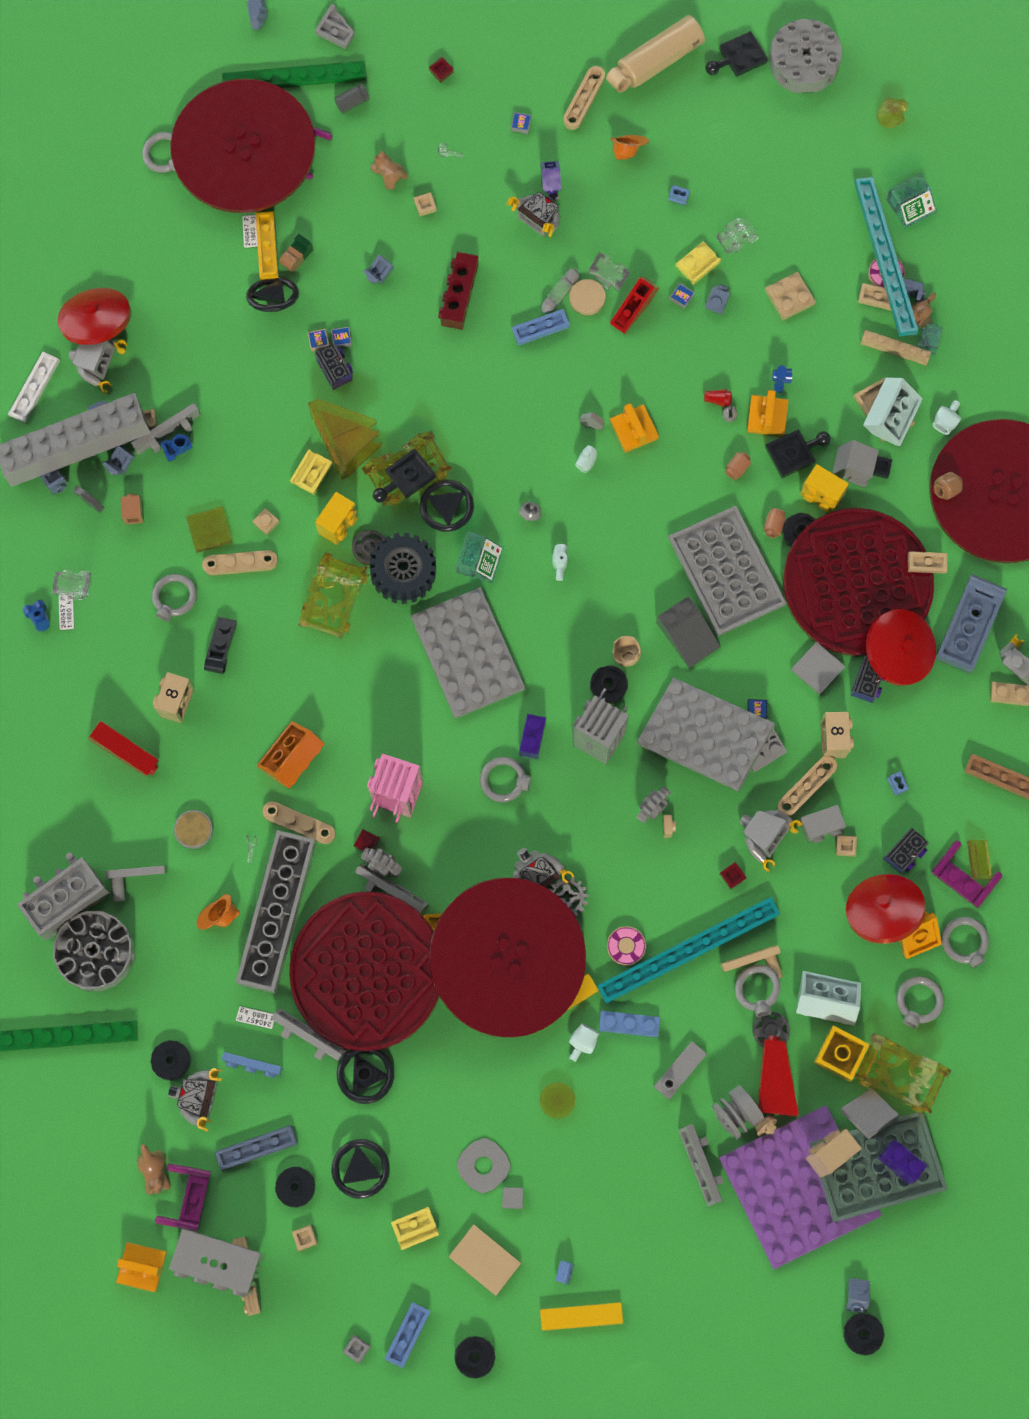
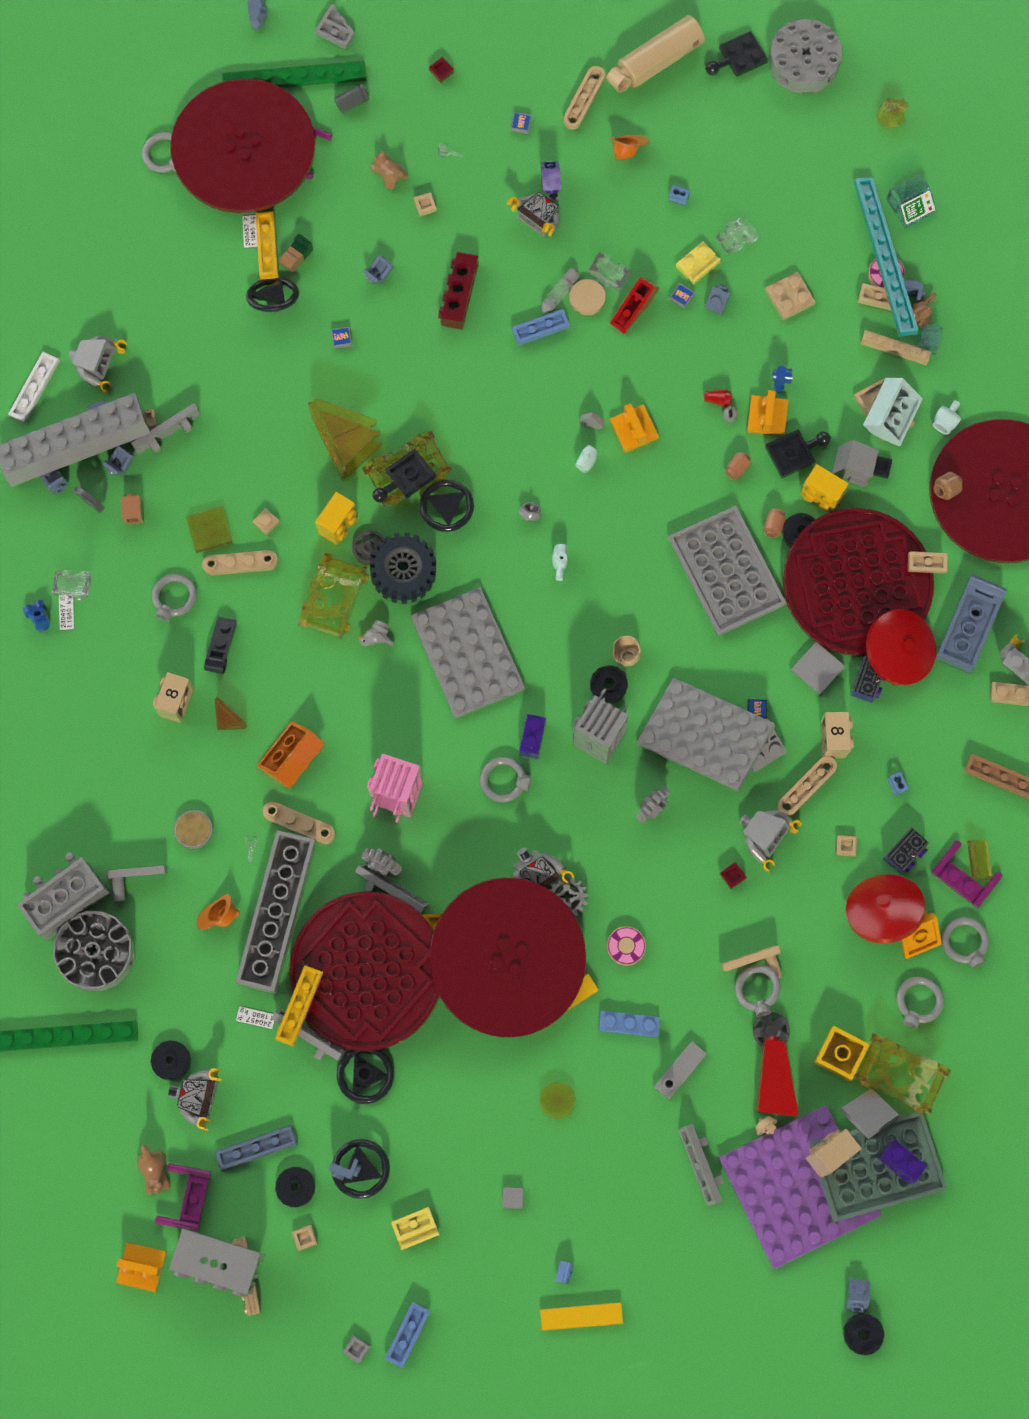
red dish [57,288,131,345] -> none
red slope [88,721,159,777] -> none
blue plate [160,434,193,462] -> none
medium blue plate [221,1052,283,1078] -> none
light yellow plate [290,450,333,495] -> none
tile [307,329,329,352] -> none
brick [315,343,353,390] -> none
dark red plate [353,829,380,852] -> none
tan tile [449,1225,521,1296] -> none
black plate [454,1336,495,1379] -> none
clear light blue slope [456,531,504,583] -> none
light grey piece [457,1138,511,1193] -> none
light aqua piece [569,1023,599,1062] -> none
teal plate [597,897,780,1004] -> none
dark grey slope [656,596,720,668] -> none
tan plate [663,815,676,838] -> none
light grey wheel [712,1085,764,1139] -> none
light aqua slope [796,971,861,1026] -> none
light grey brick [799,805,846,844] -> none
none -> clear orange slope [215,697,247,730]
none -> yellow tile [275,965,323,1047]
none -> sand blue bracket [328,1159,361,1180]
none -> light grey animal [358,620,394,647]

